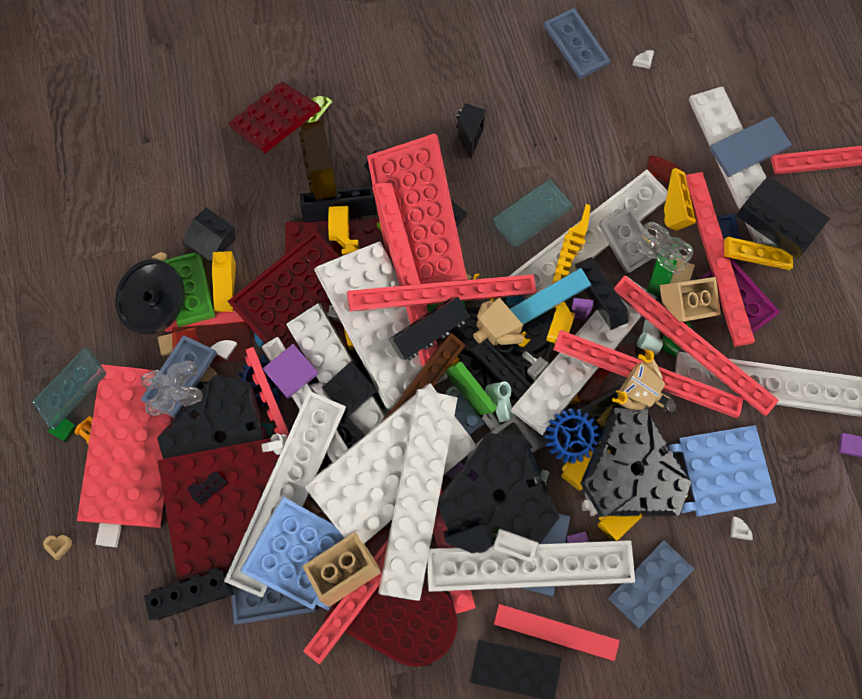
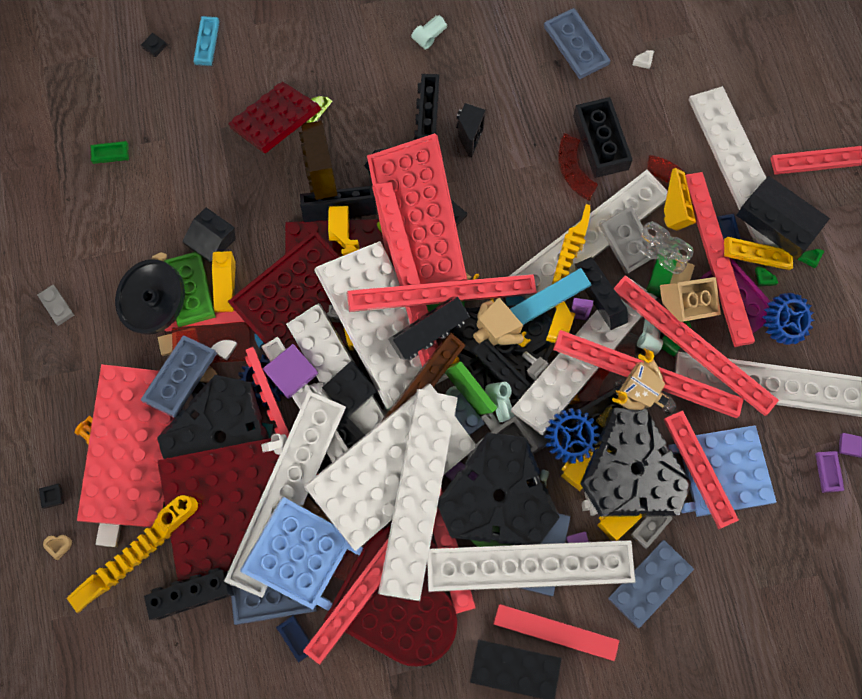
clear light blue tile [32,347,107,429] -> none
green tile [48,415,77,443] -> none
clear piece [141,361,203,416] -> none
black piece [188,471,228,505] -> none
tan slope [302,532,381,607] -> none
black slope [444,517,492,554] -> none
clear light blue tile [492,179,573,248] -> none
white tile [493,529,538,563] -> none
sand blue tile [709,116,792,177] -> none
white tile [730,517,753,541] -> none
none -> light grey plate [37,285,75,326]
none -> black plate [39,483,64,509]
none -> yellow piece [67,495,198,613]
none -> green tile [91,141,129,164]
none -> black plate [141,33,167,57]
none -> medium azure tile [193,16,220,66]
none -> dark blue tile [276,615,310,663]
none -> light aqua piece [412,15,447,49]
none -> black brick [414,74,439,140]
none -> clear red tile [558,133,598,201]
none -> black brick [573,97,633,178]
none -> light grey plate [630,516,673,549]
none -> coral plate [664,411,739,529]
none -> green tile [755,267,778,286]
none -> blue gear [762,293,815,345]
none -> green tile [798,249,824,268]
none -> medium lavender tile [815,451,844,493]

